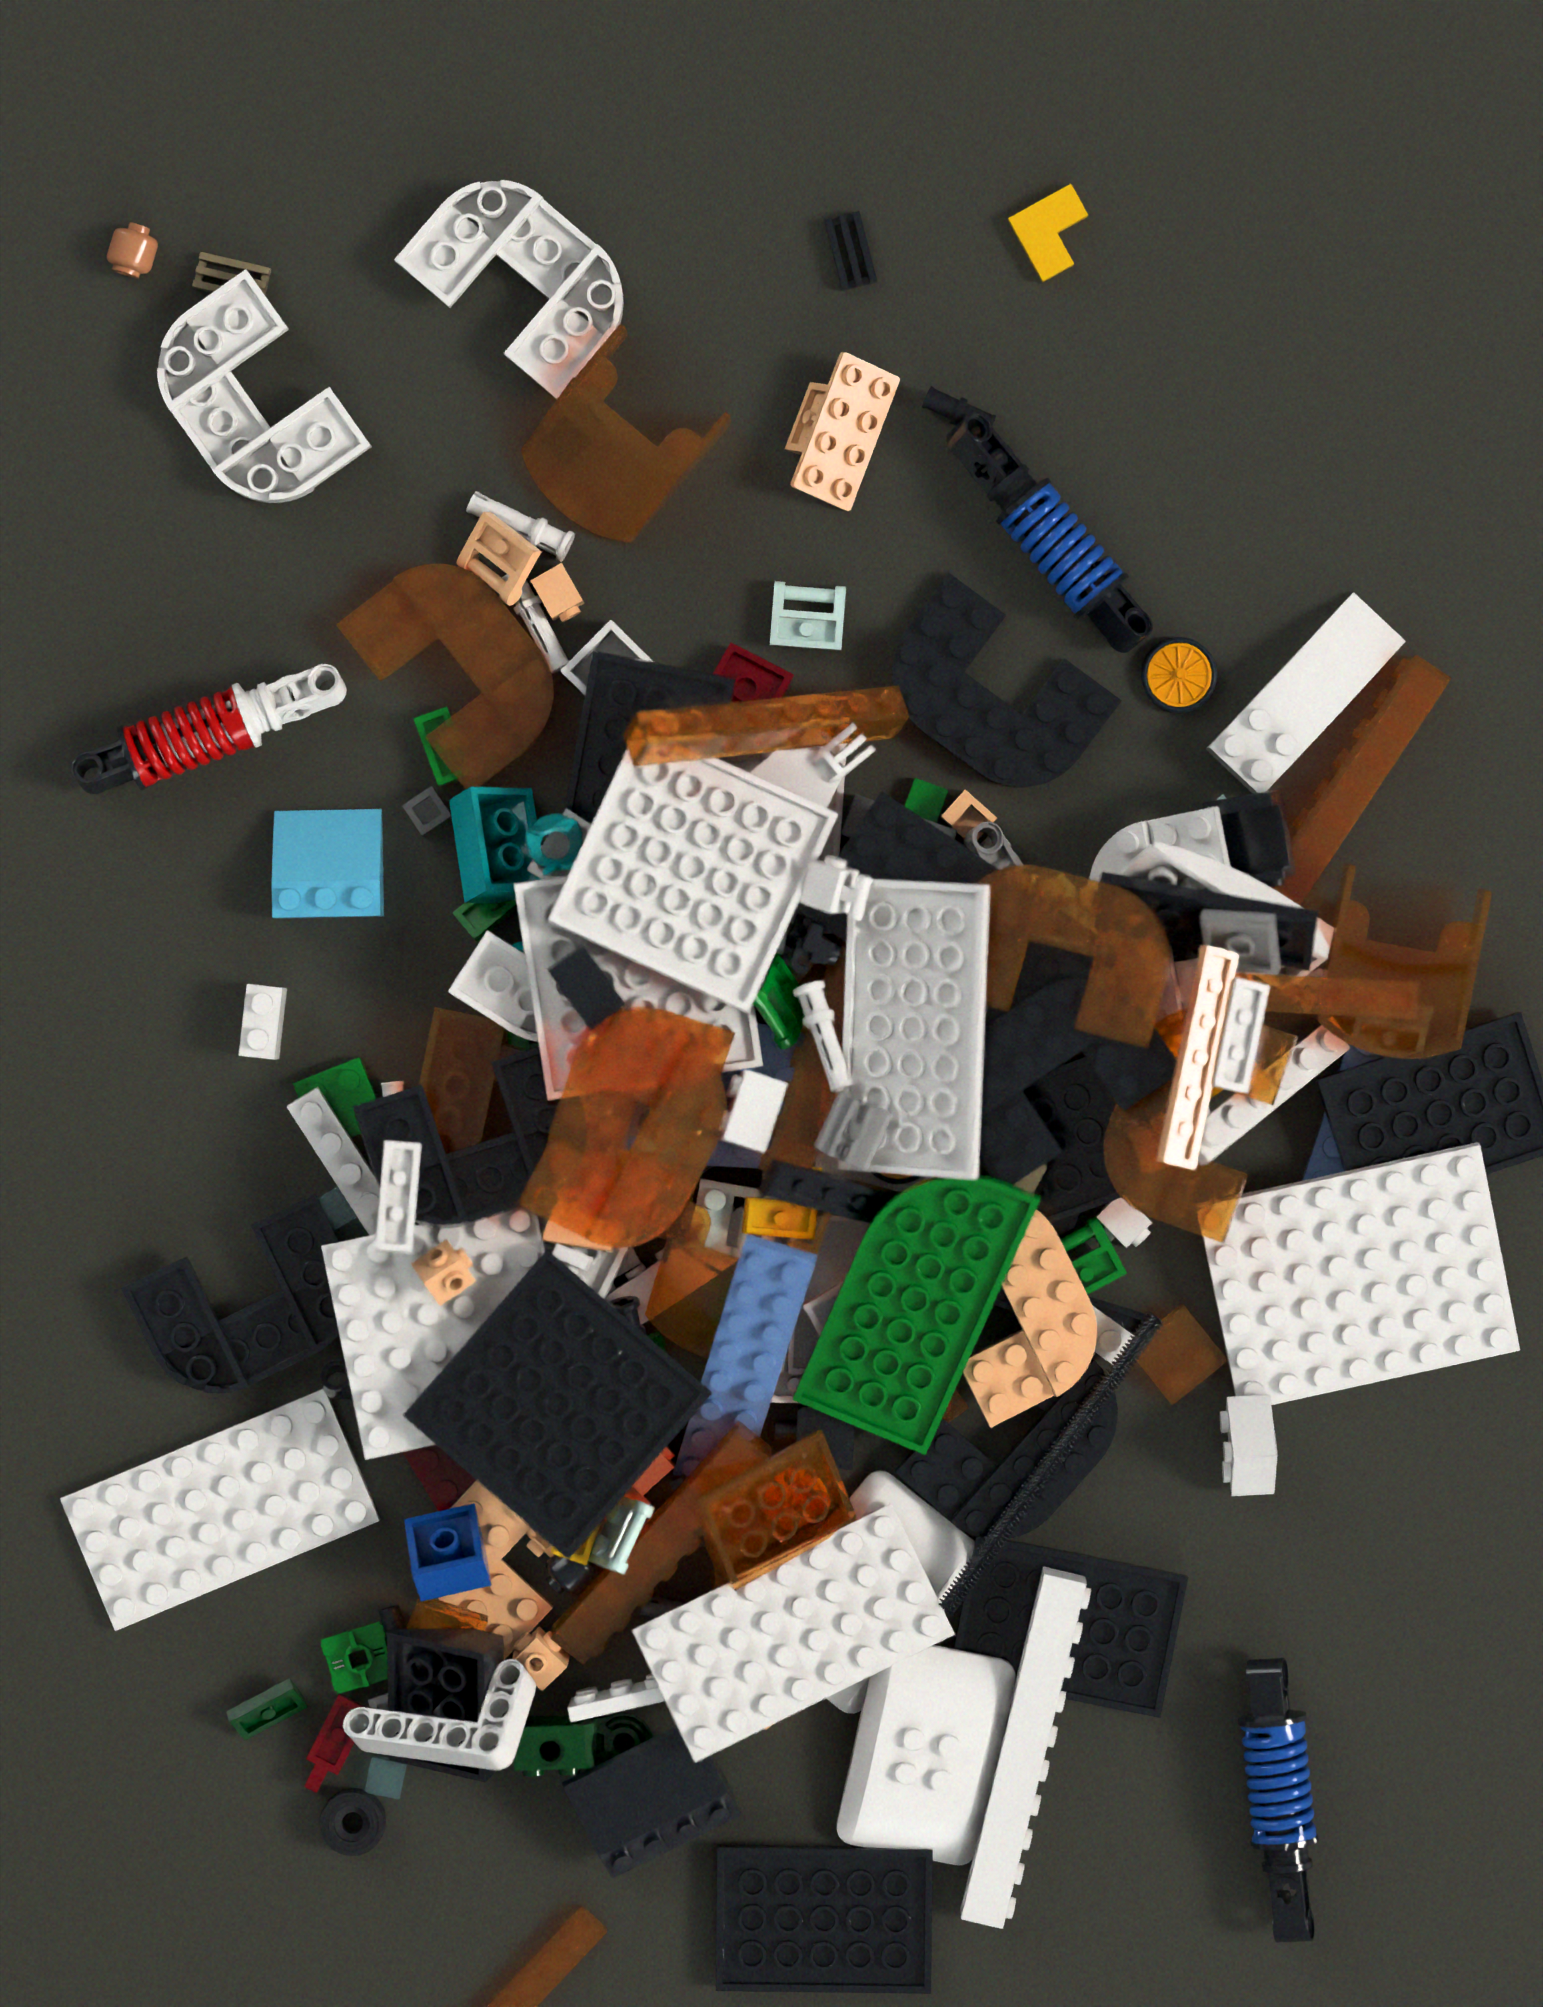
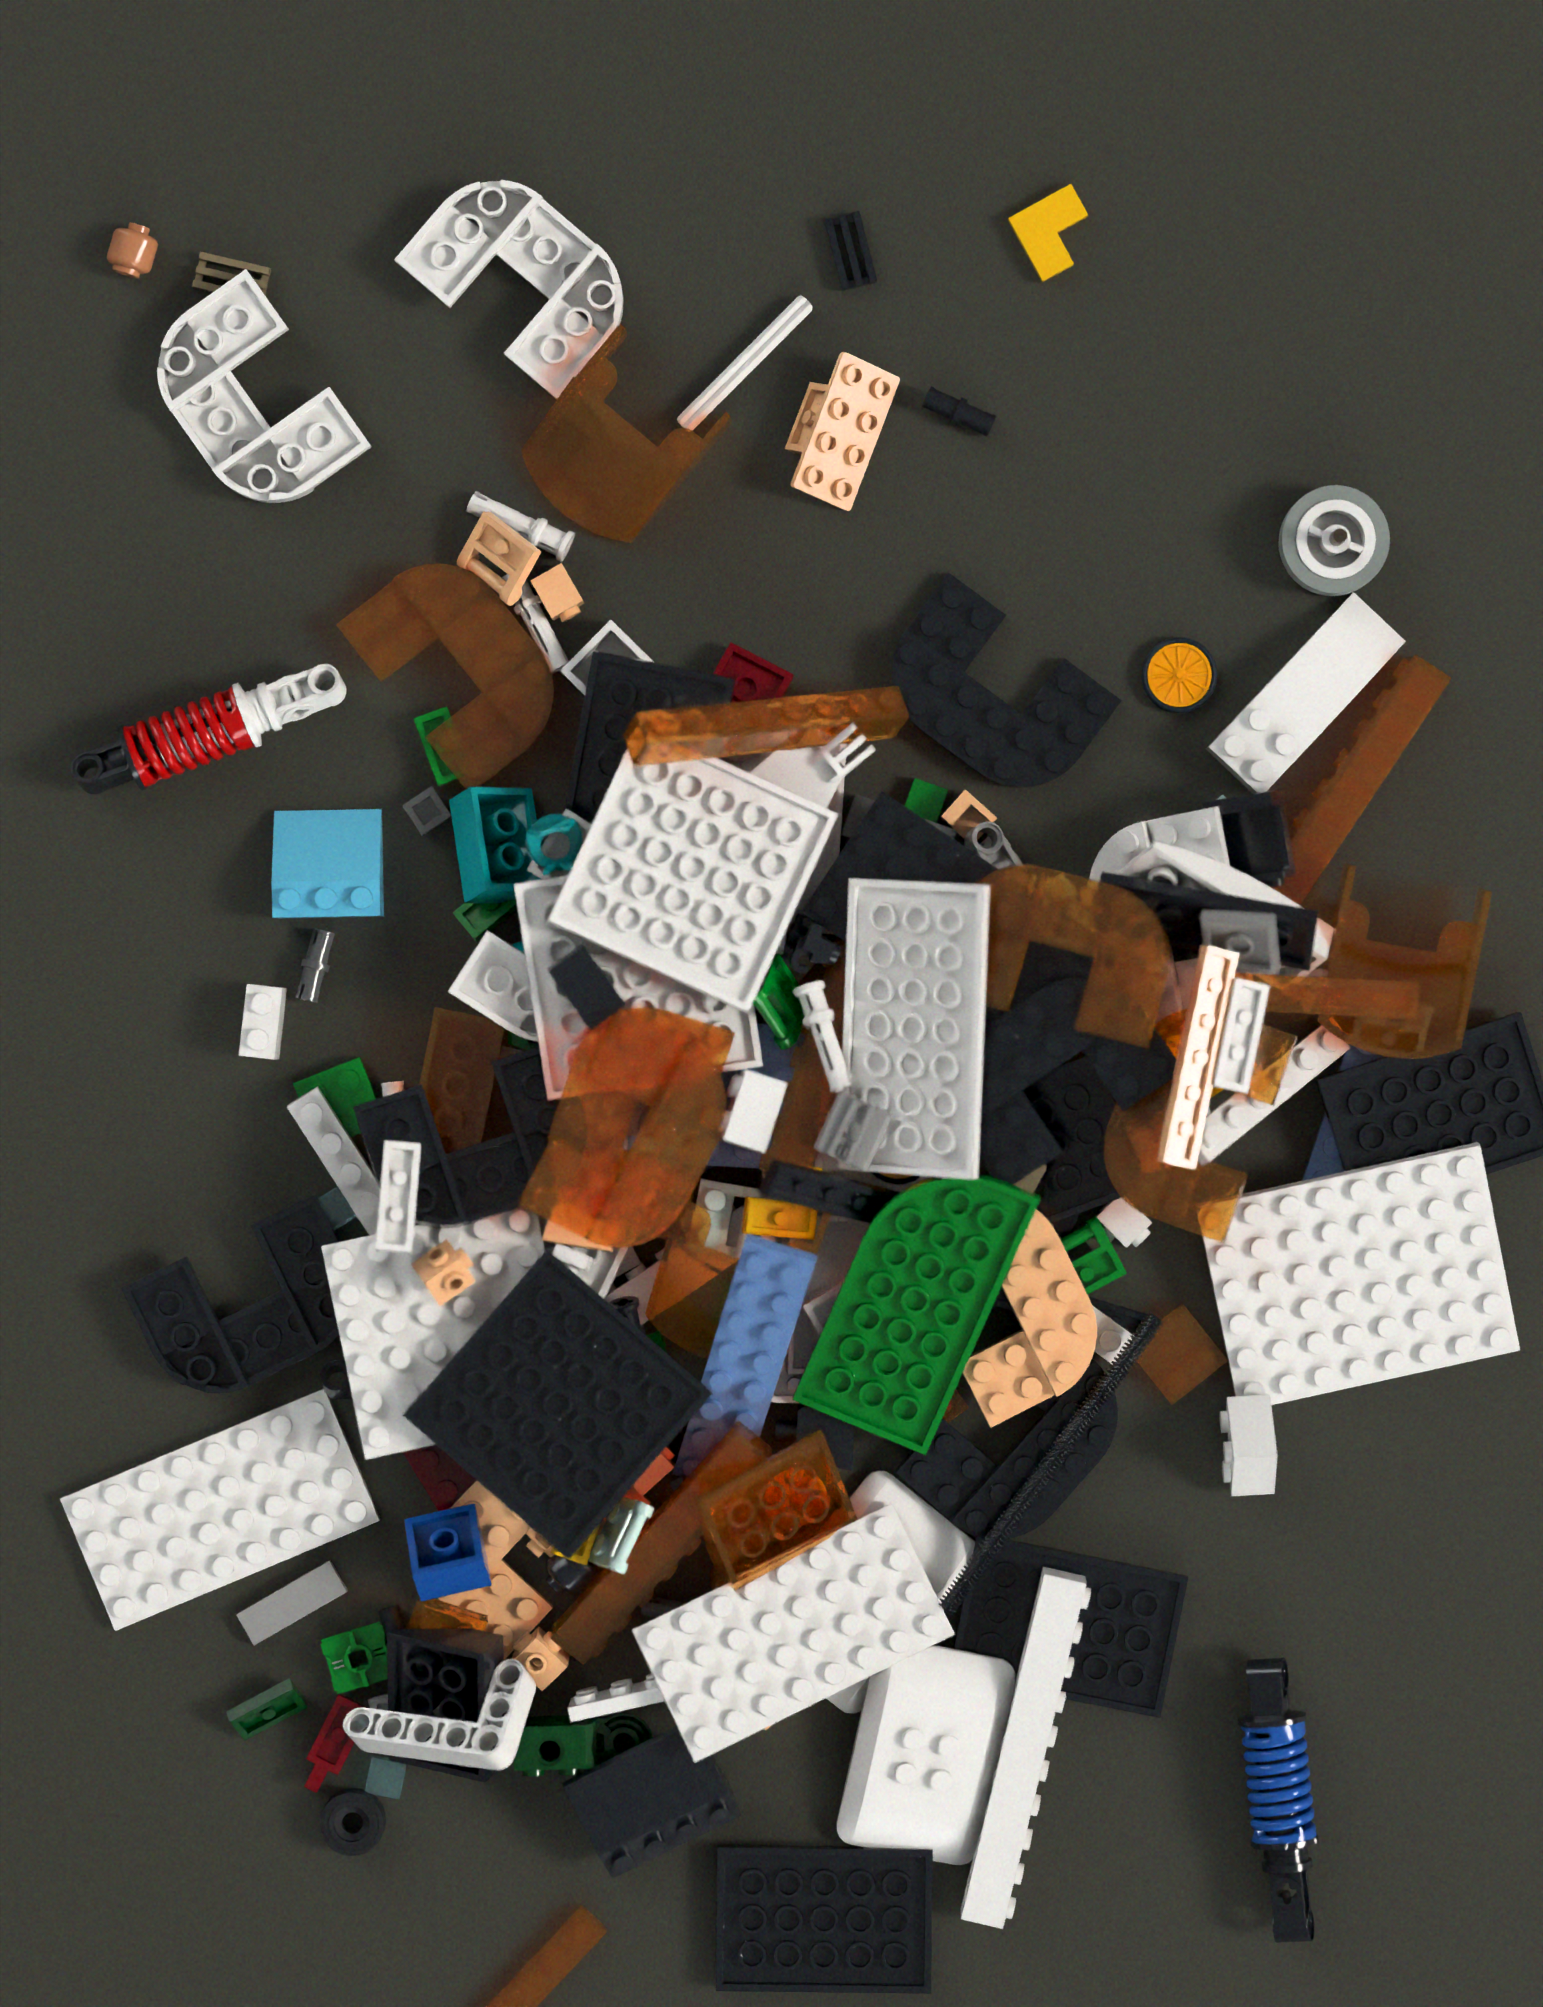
light aqua plate [770,581,846,651] -> none
white brick [800,856,872,920] -> none
piece [946,412,1153,653] -> none
none -> light grey tile [236,1560,348,1645]
none -> dark grey pin [295,928,335,1003]
none -> white axle [677,295,813,432]
none -> wheel [1278,485,1390,596]

